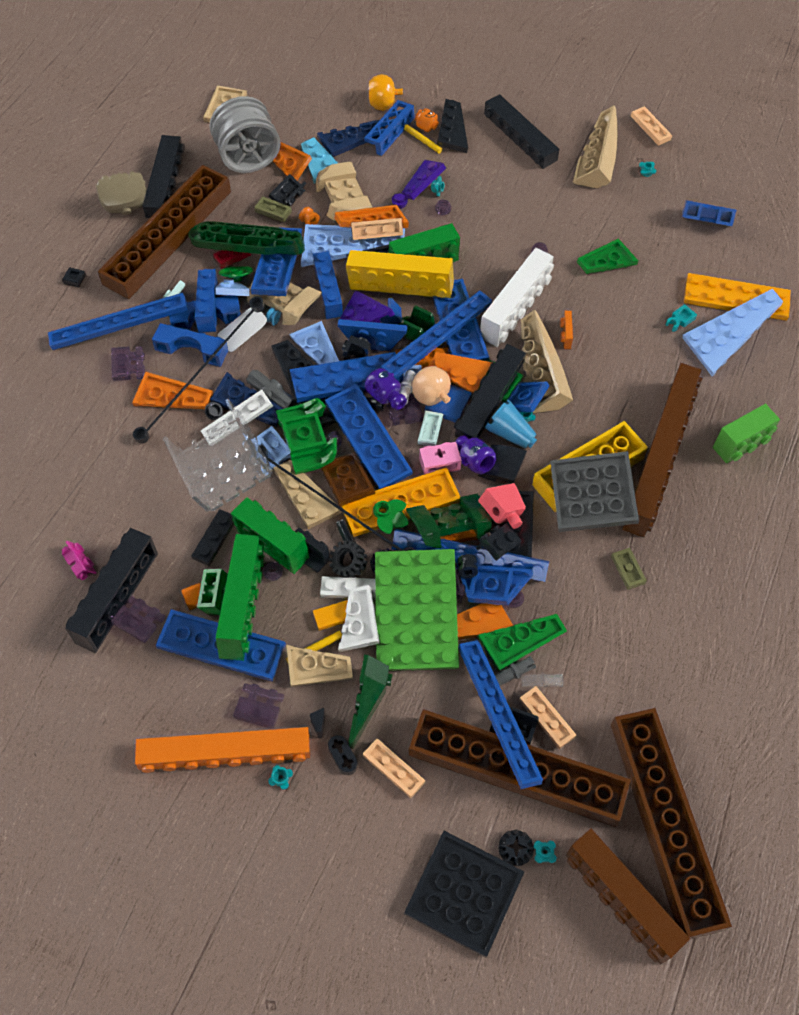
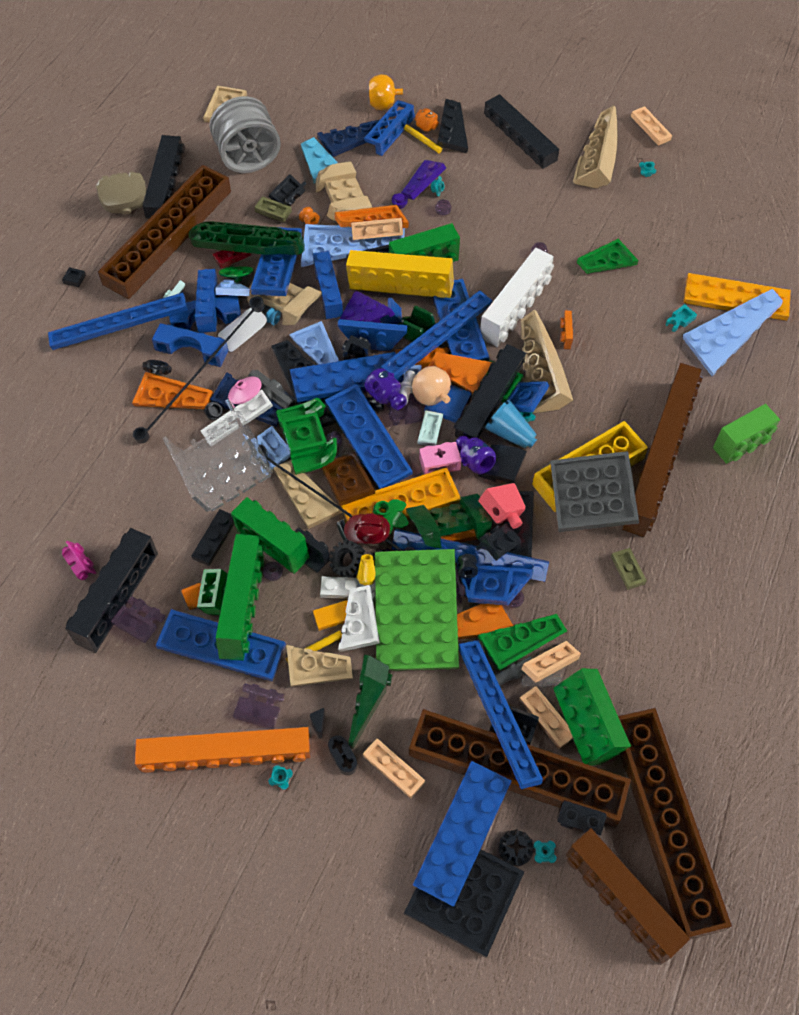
clear purple plate [111,346,145,381] -> none
orange wing [273,142,312,181] -> none
blue arch [681,200,737,227] -> none
none -> black gear [142,360,172,375]
none -> bright pink dish [228,376,262,404]
none -> dark red piece [344,513,390,544]
none -> yellow cone [357,554,376,585]
none -> blue plate [413,761,511,907]
none -> light nougat plate [521,641,581,683]
none -> green brick [553,668,631,766]
none -> black bracket [557,800,607,835]

